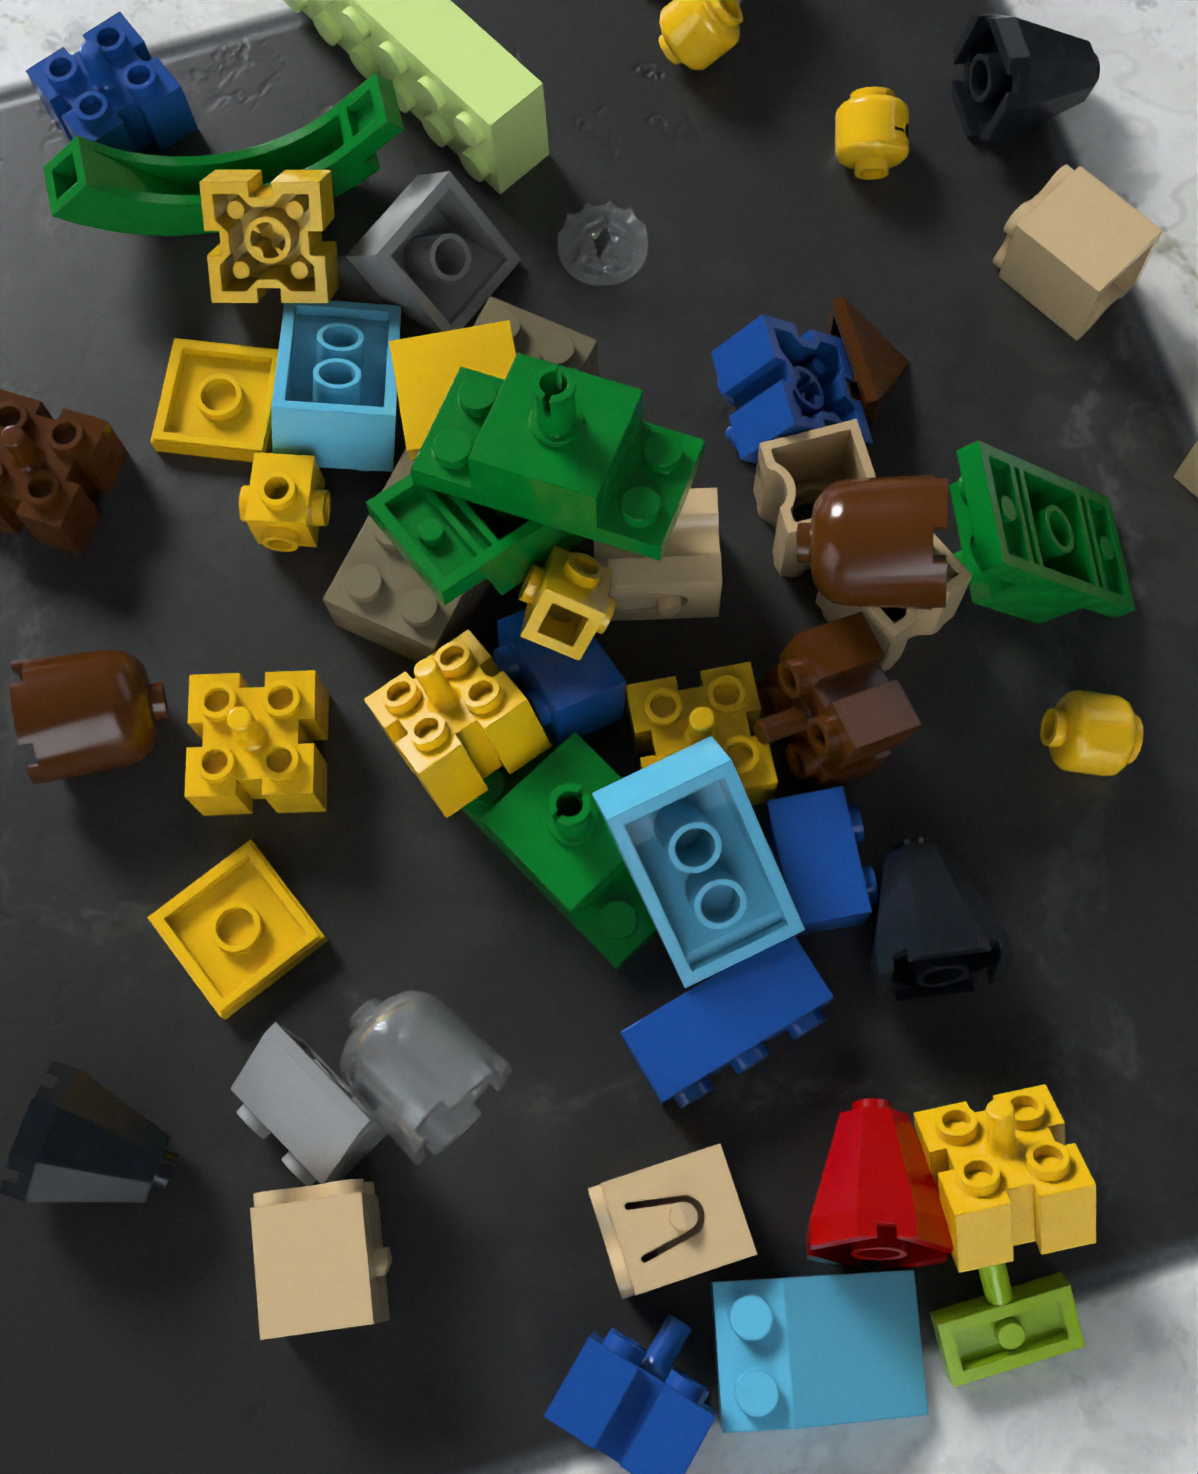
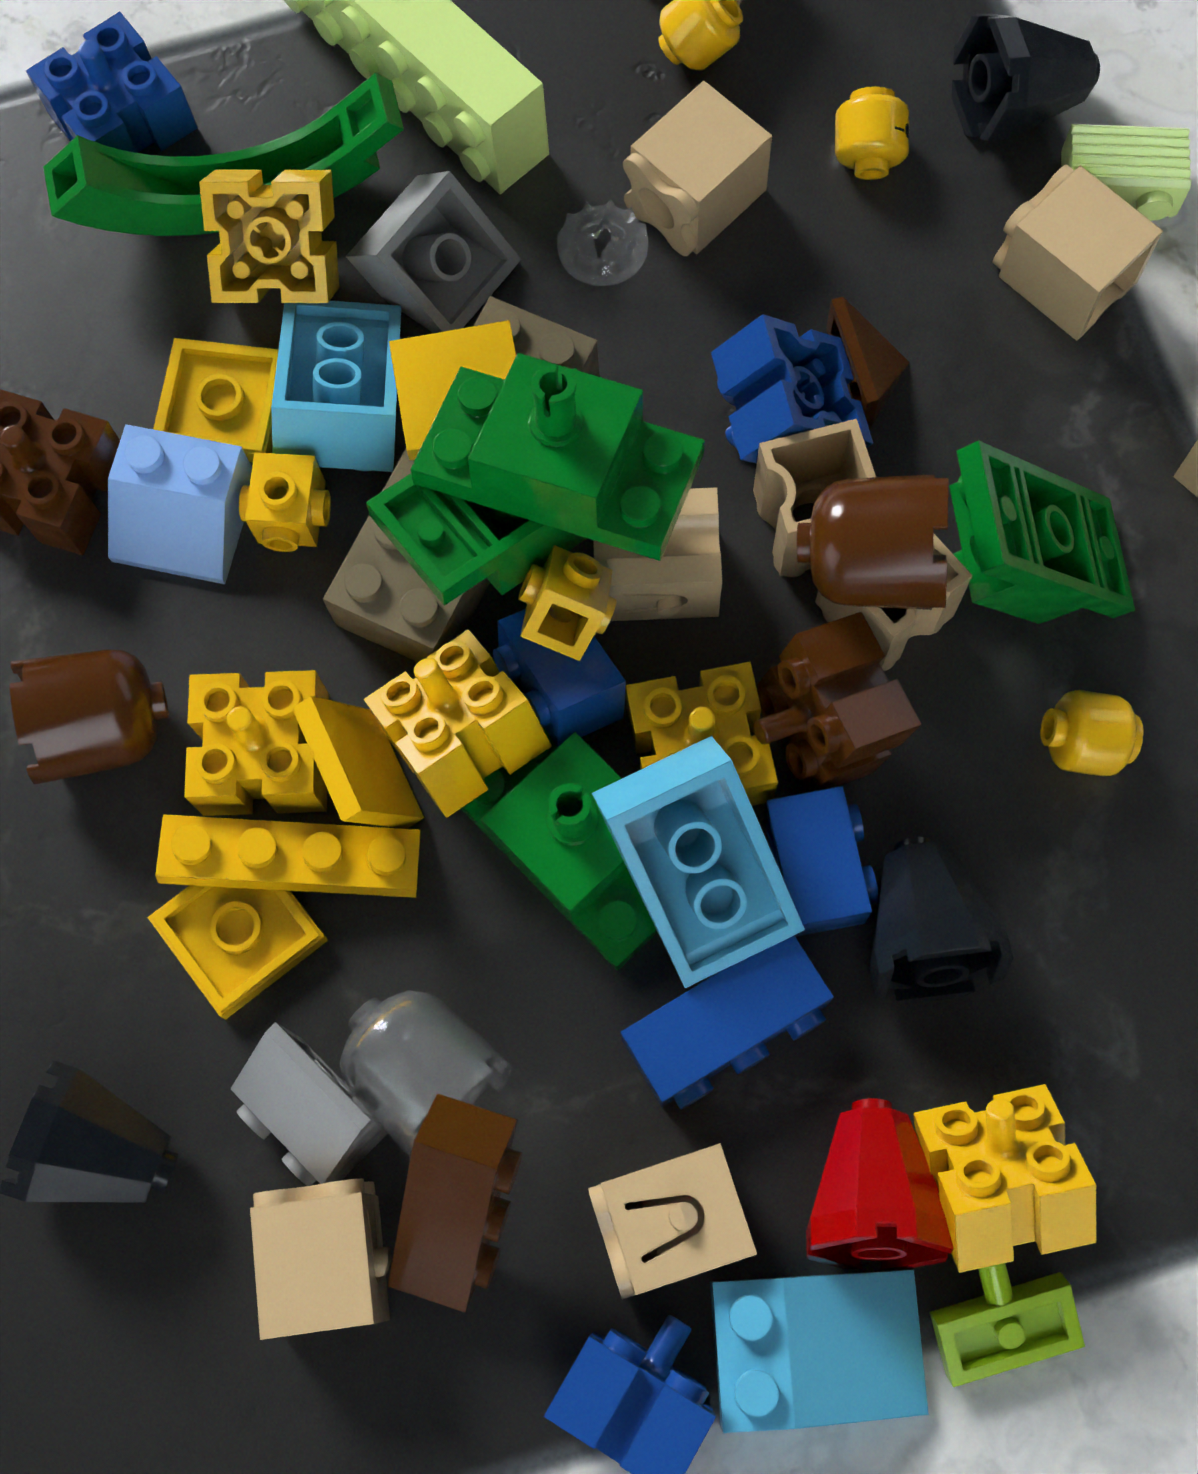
none -> light blue slope [108,424,252,584]
none -> yellow plate [155,814,420,898]
none -> yellow tile [293,696,424,829]
none -> reddish brown brick [388,1093,522,1312]
none -> tan piece [623,80,772,256]
none -> yellowish green brick [1061,124,1192,221]

